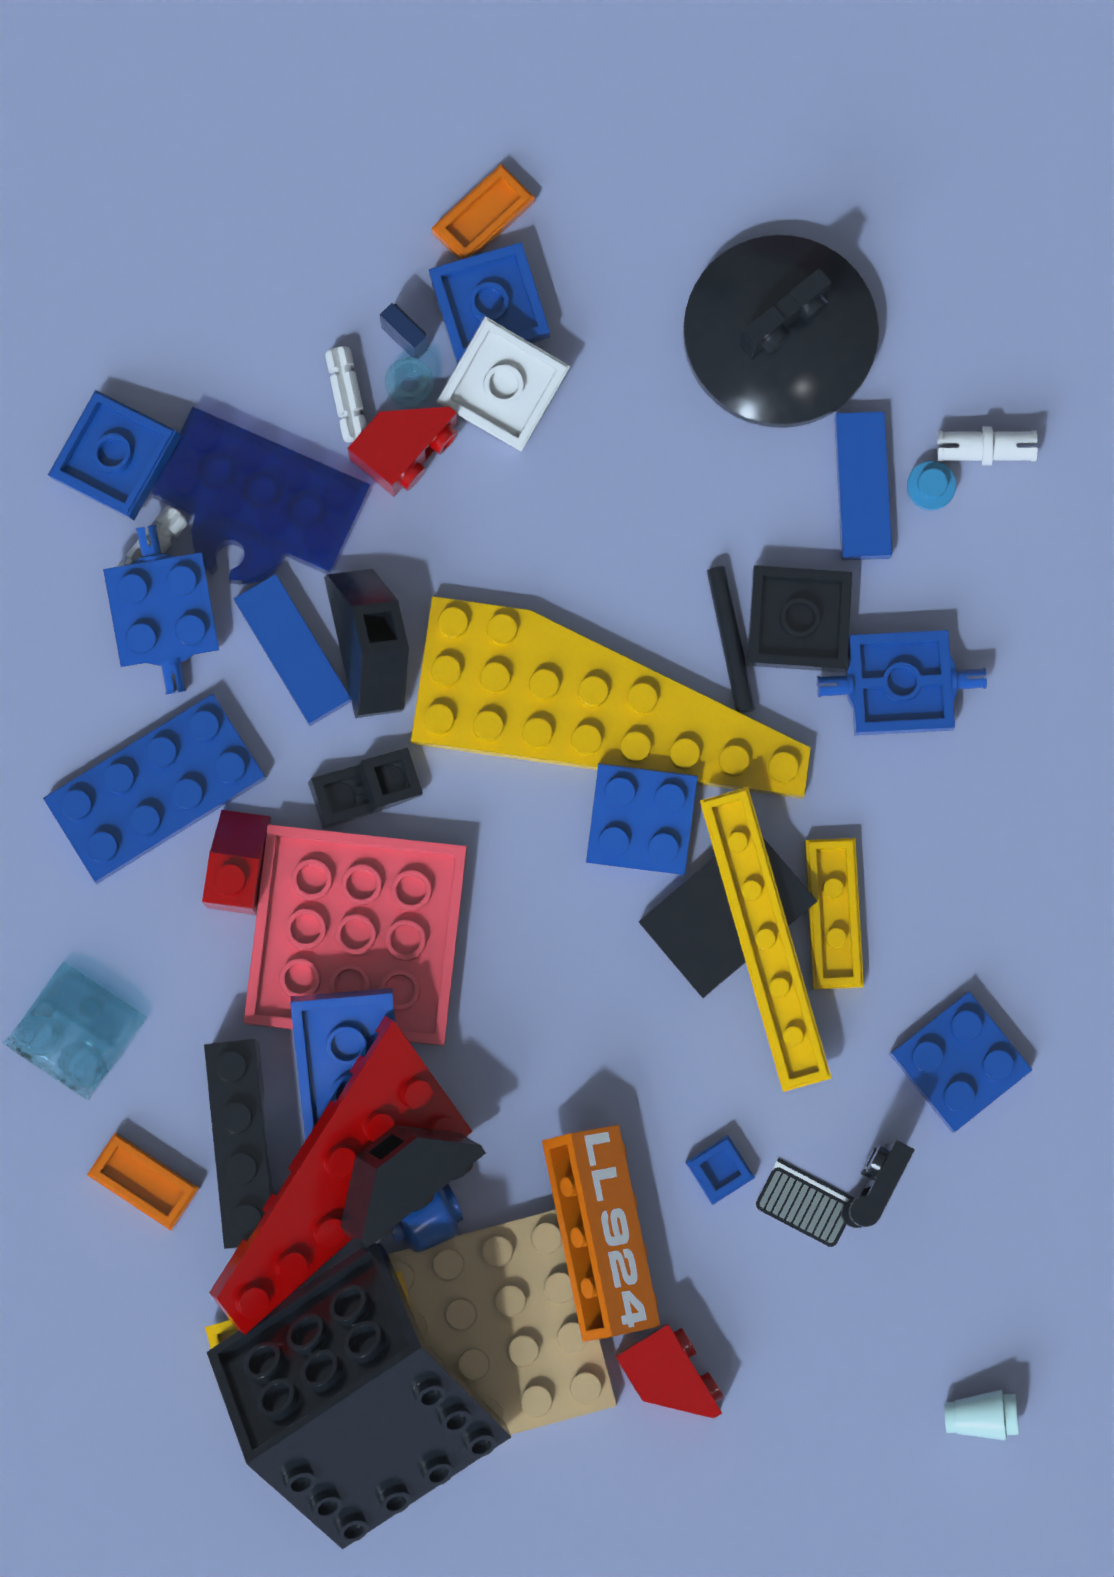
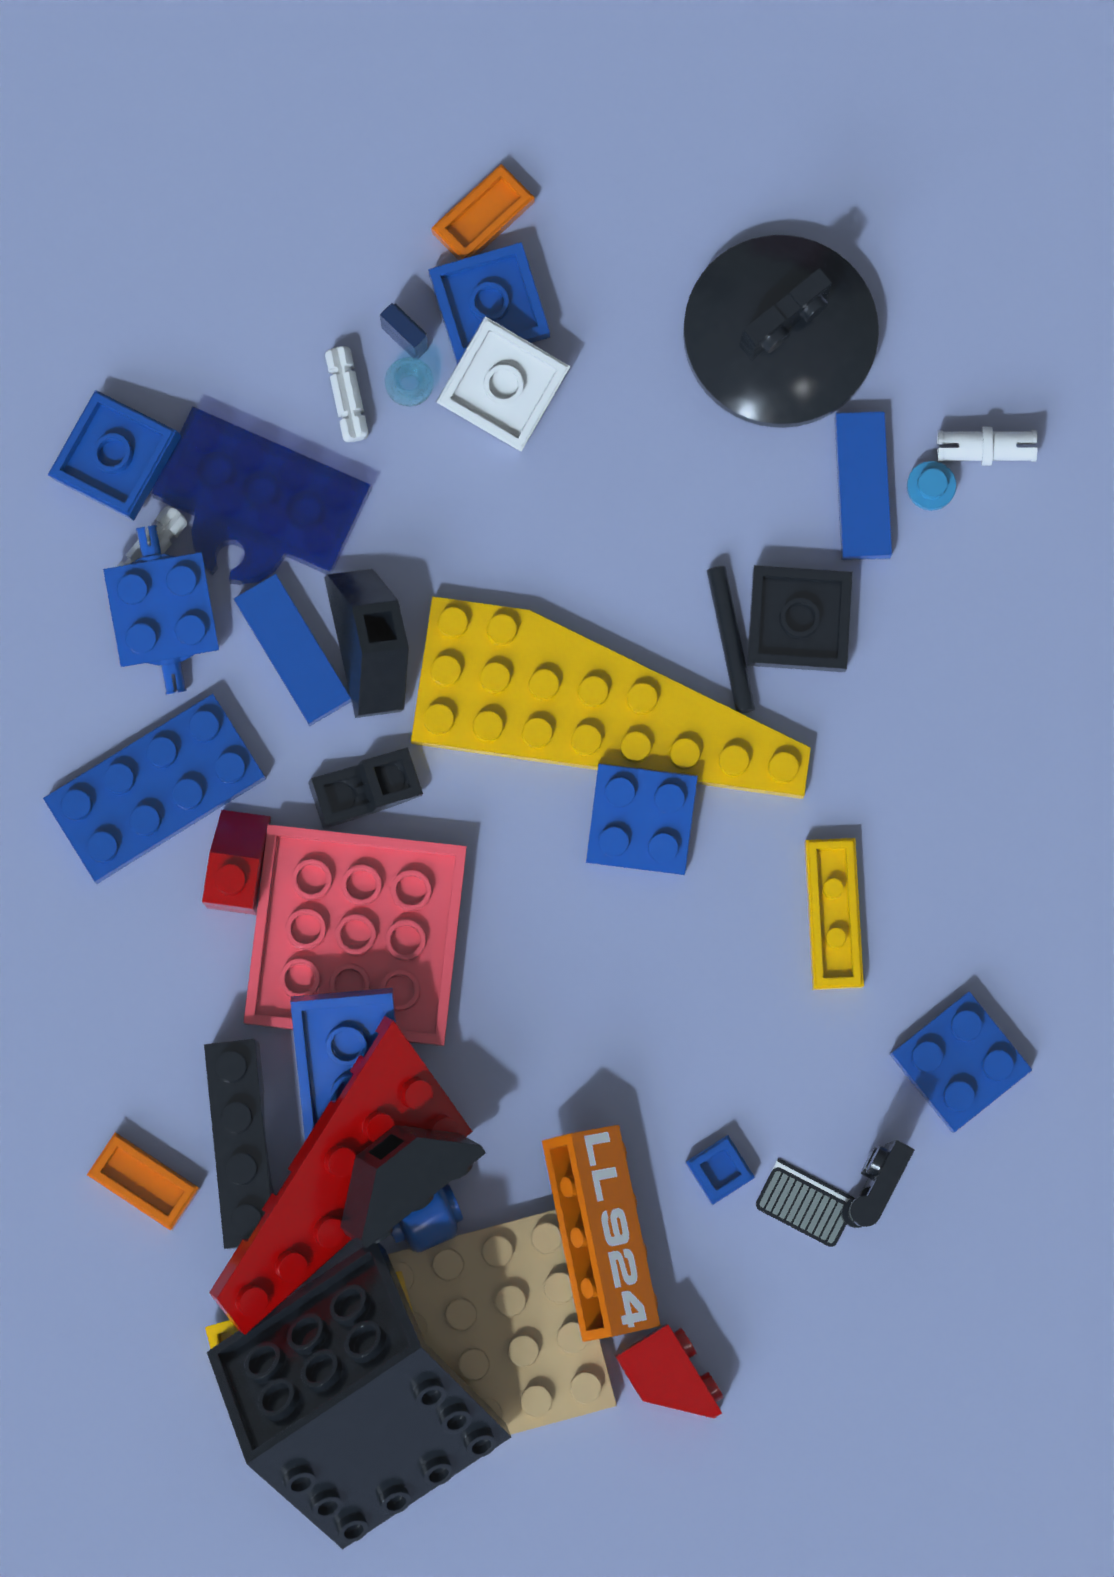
clear light blue slope [3,962,148,1100] -> none
red slope [347,406,458,497] -> none
black tile [638,838,818,998] -> none
yellow tile [700,787,832,1092] -> none
blue plate [816,630,987,736] -> none
light aqua cone [944,1389,1019,1441] -> none

